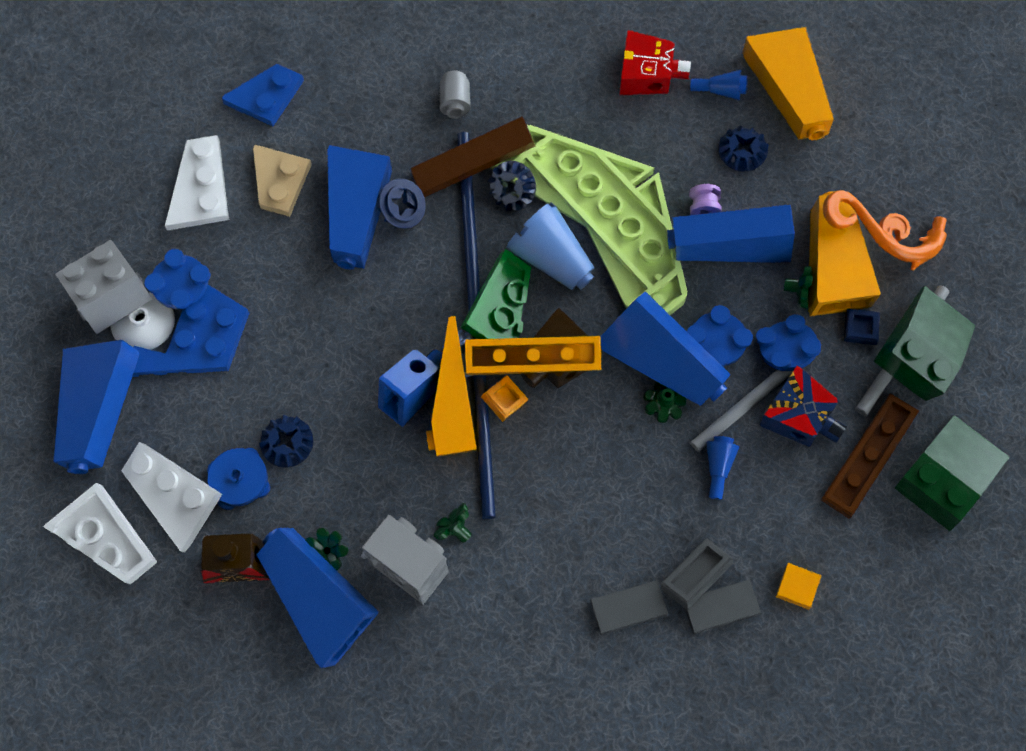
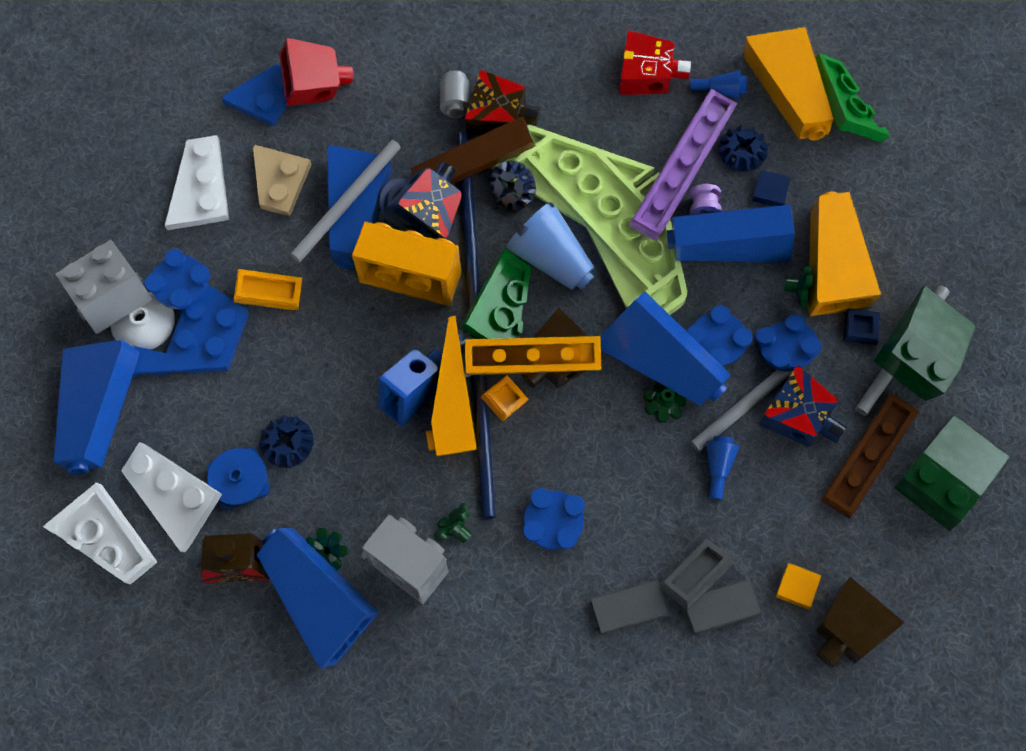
orange plant [823,190,947,271] -> none
none -> light orange tile [234,269,302,310]
none -> torso [279,38,353,106]
none -> light grey piece [290,140,401,263]
none -> light orange brick [352,221,461,306]
none -> torso [385,162,462,240]
none -> torso [465,70,540,135]
none -> blue piece [523,488,585,550]
none -> medium lavender tile [629,89,737,242]
none -> dark blue tile [752,170,791,206]
none -> green wing [815,53,890,142]
none -> dark brown torso [816,577,904,668]

